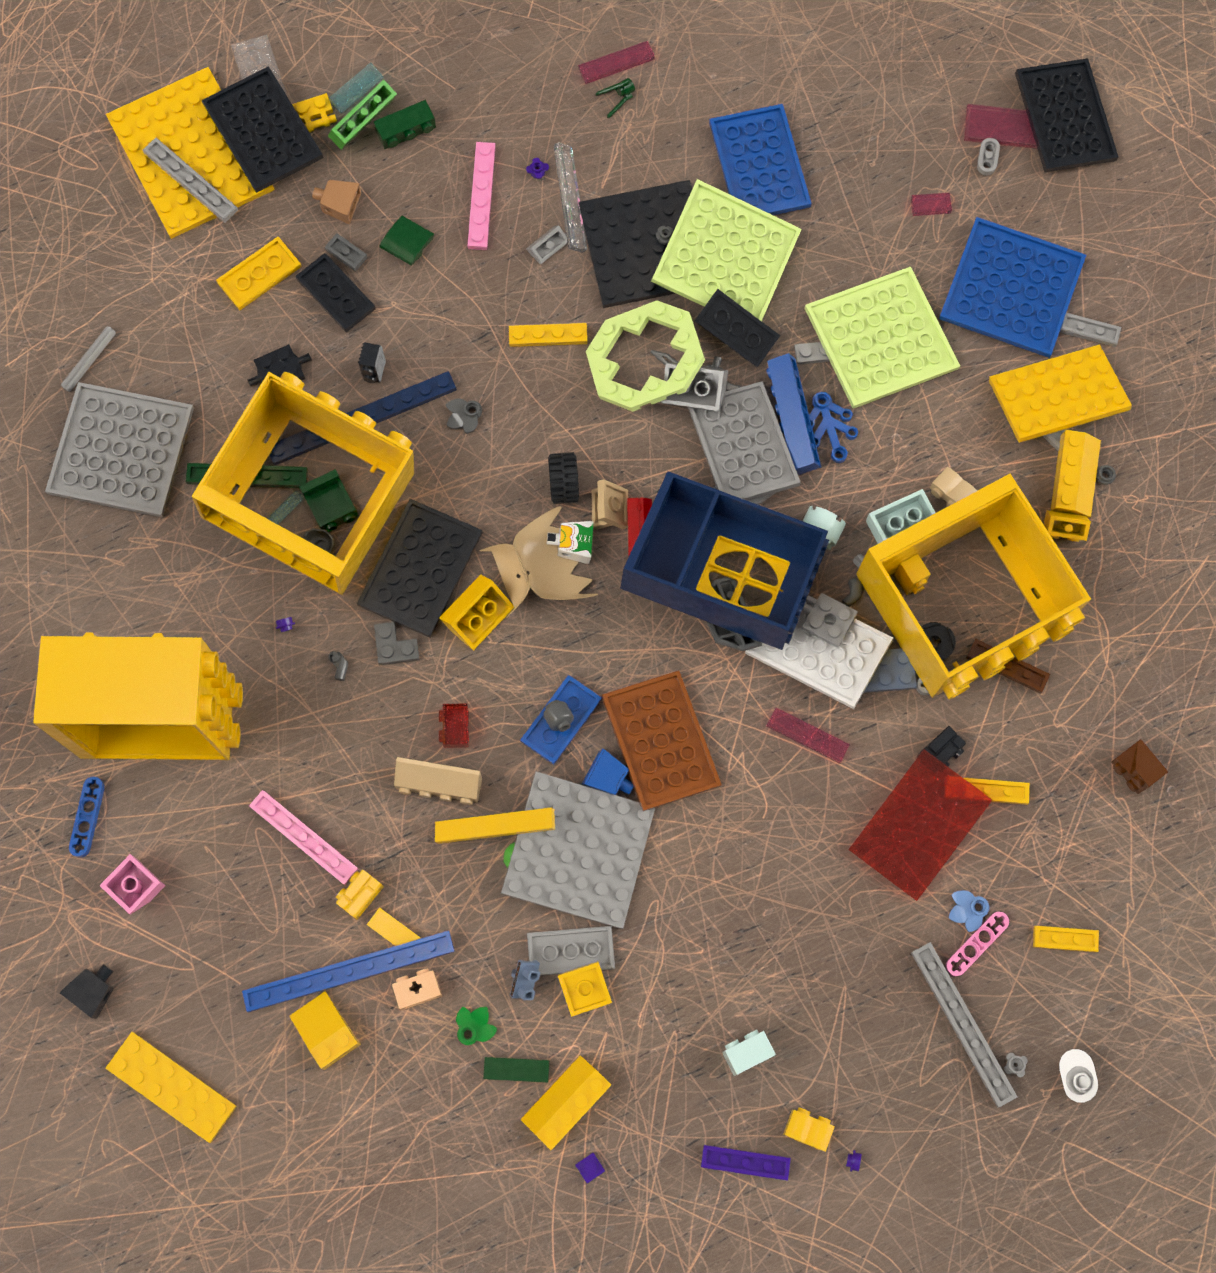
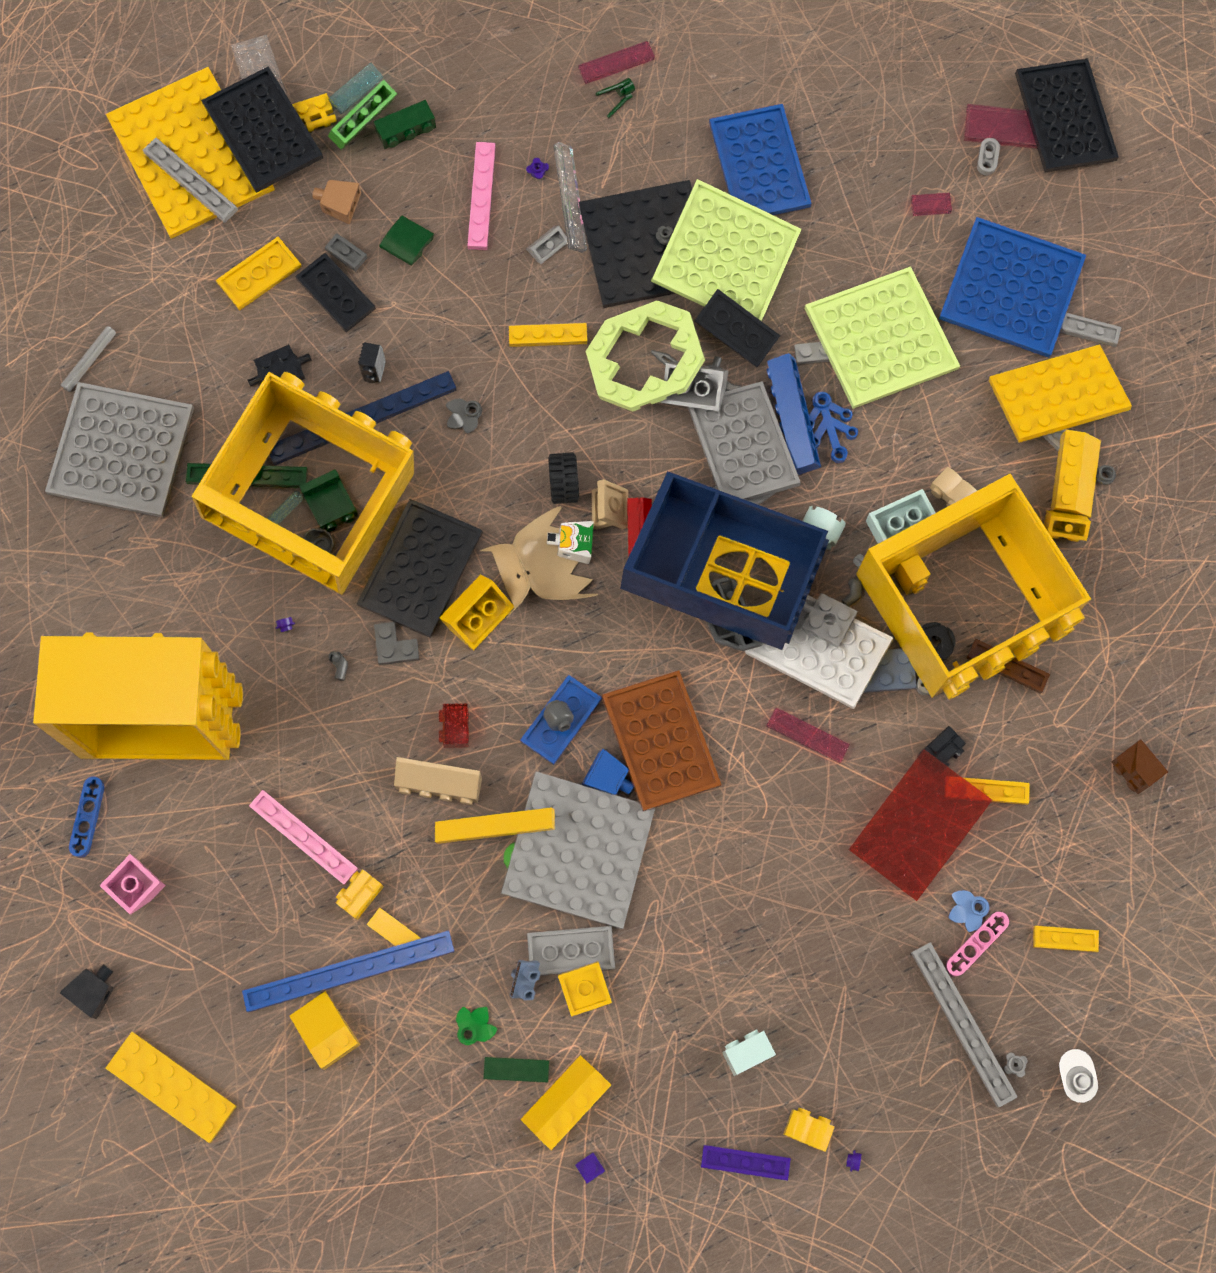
light nougat brick [392,968,442,1011] -> none

